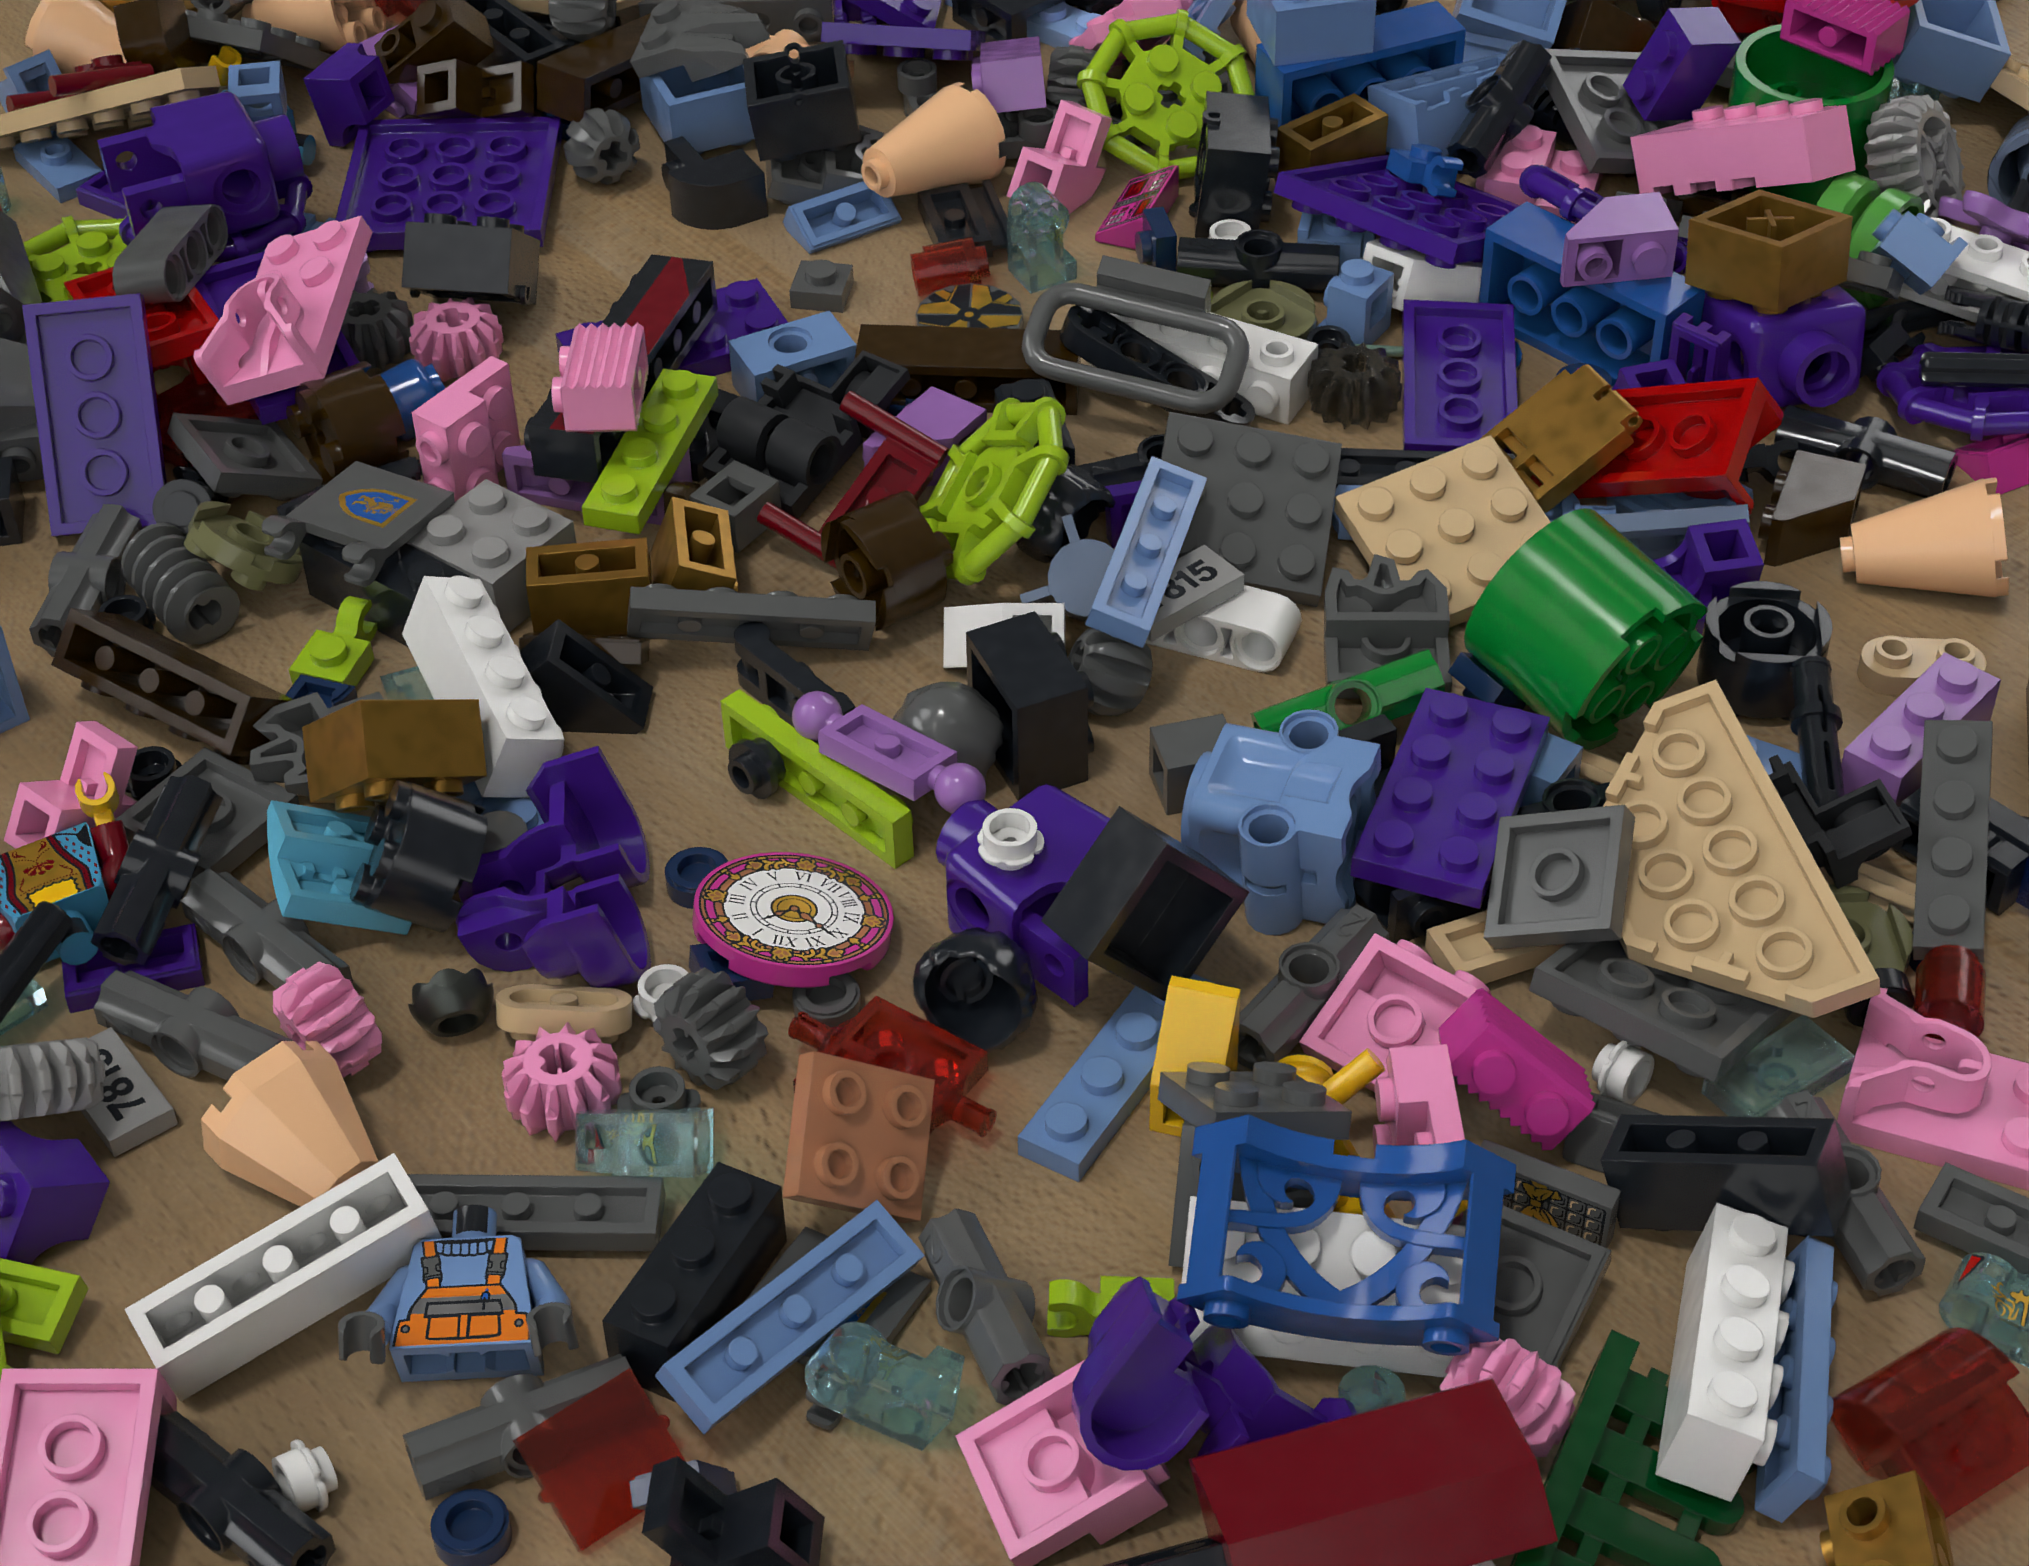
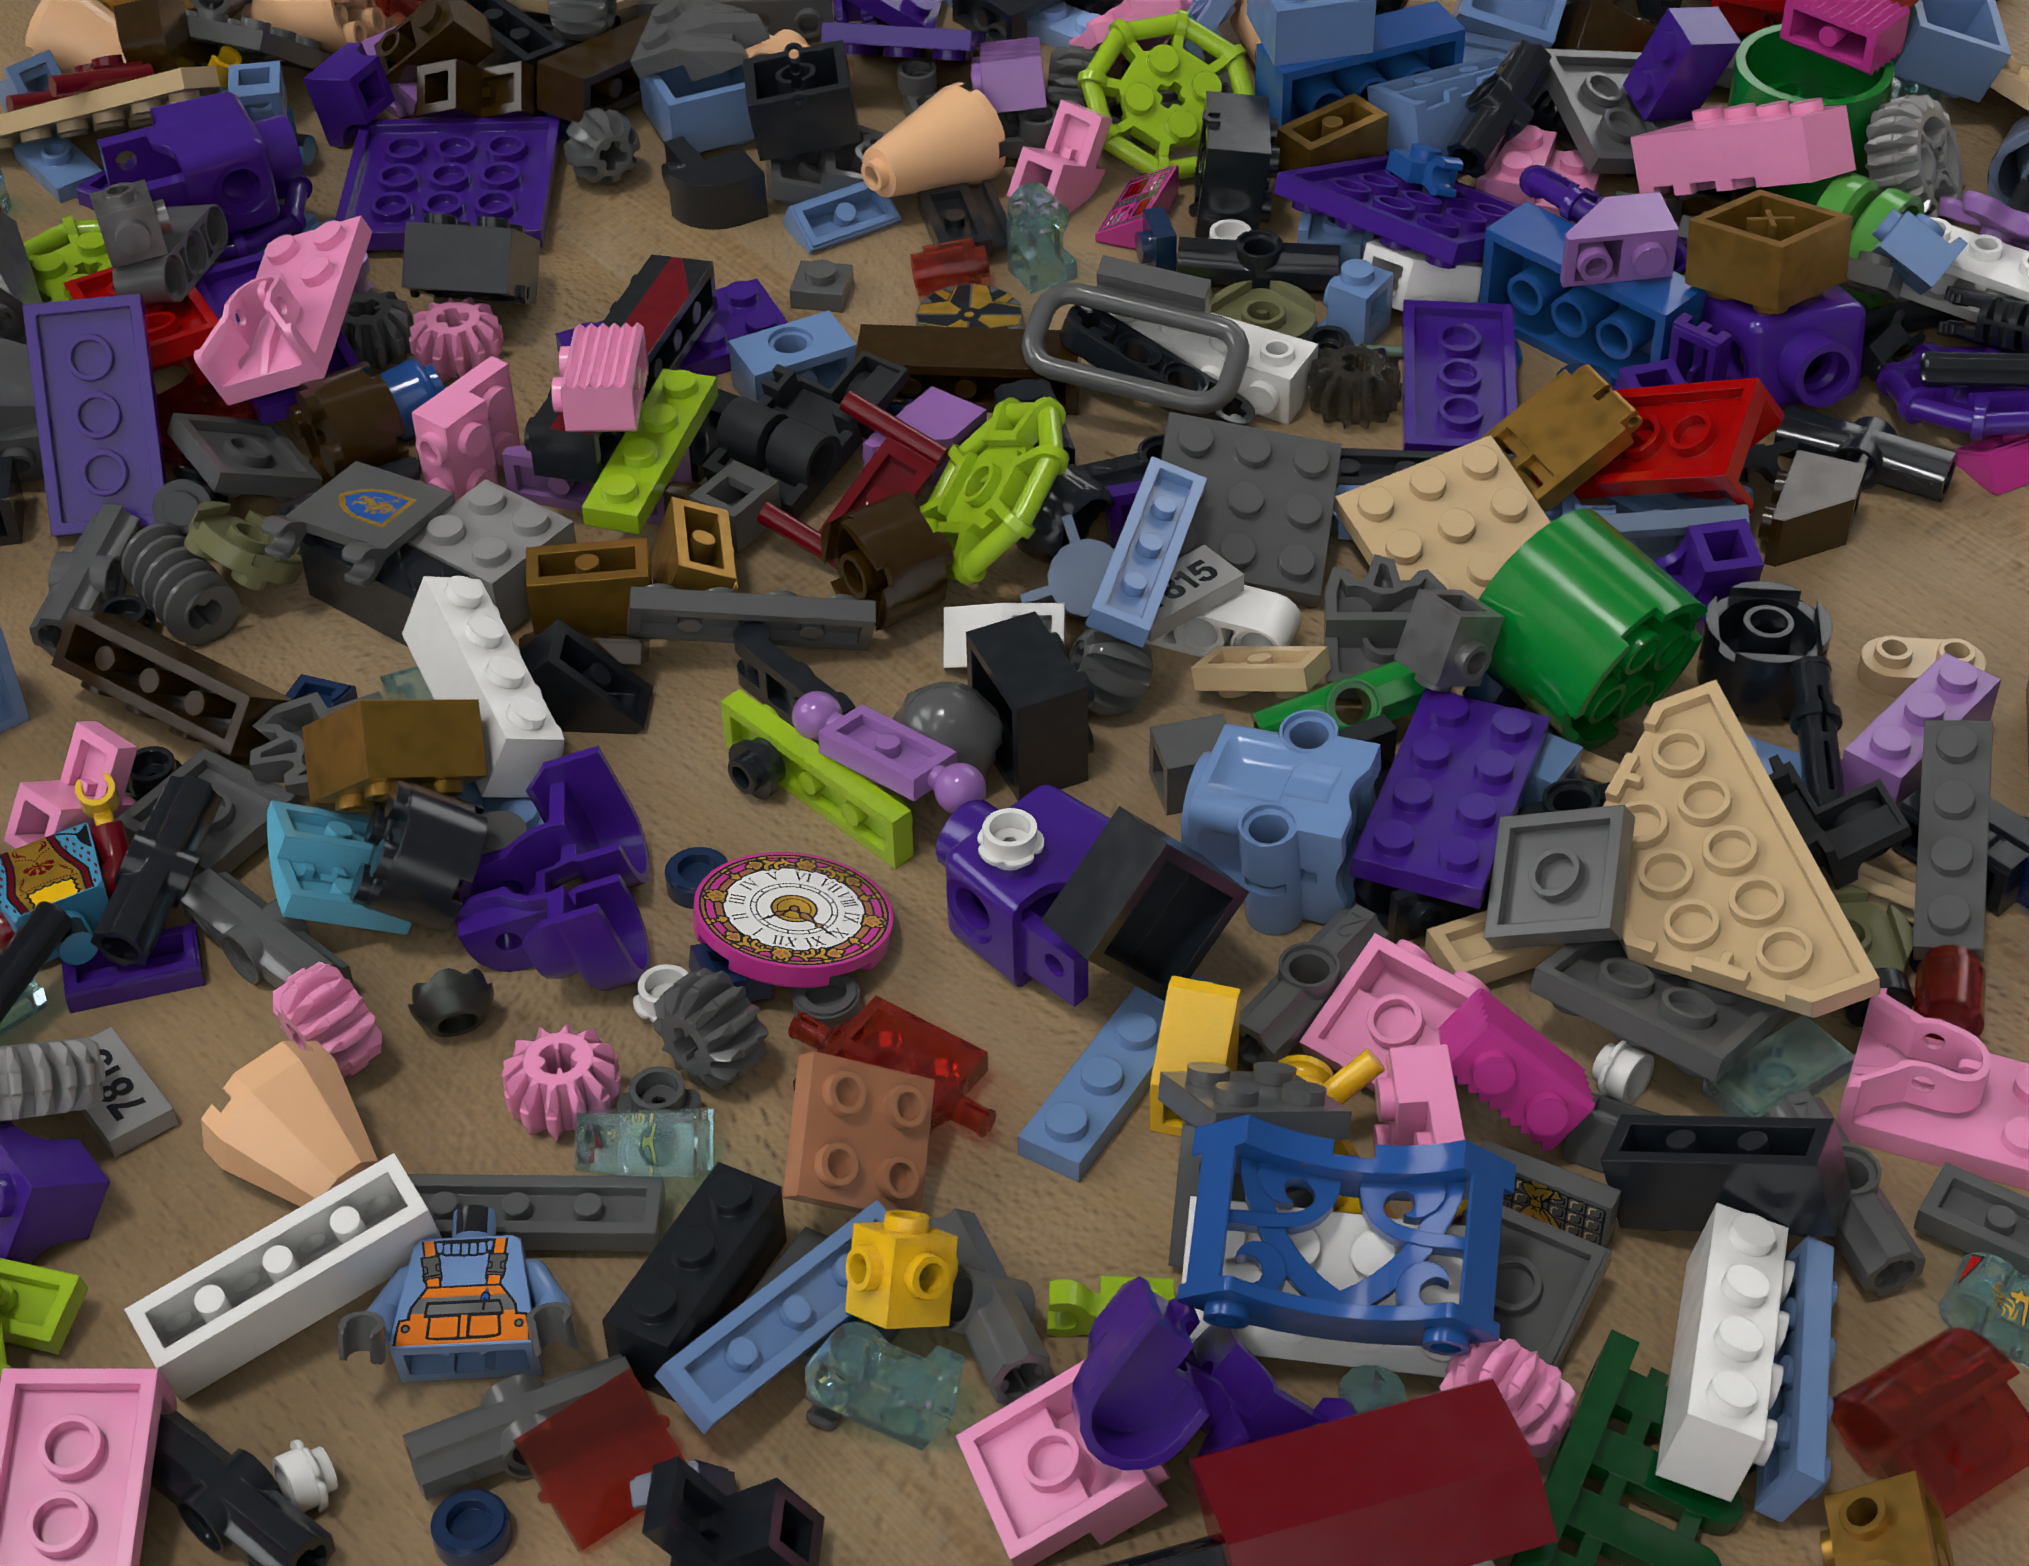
dark grey piece [93,970,294,1081] -> none
lime plate [289,596,377,686] -> none
tan plate [496,984,632,1044] -> none
black hair [913,927,1038,1056] -> none
light nougat cone [1839,478,2009,598] -> none
none -> flat silver brick [89,180,173,269]
none -> yellow brick [845,1210,958,1329]
none -> tan plate [1191,646,1331,699]
none -> flat silver brick [1394,589,1505,692]

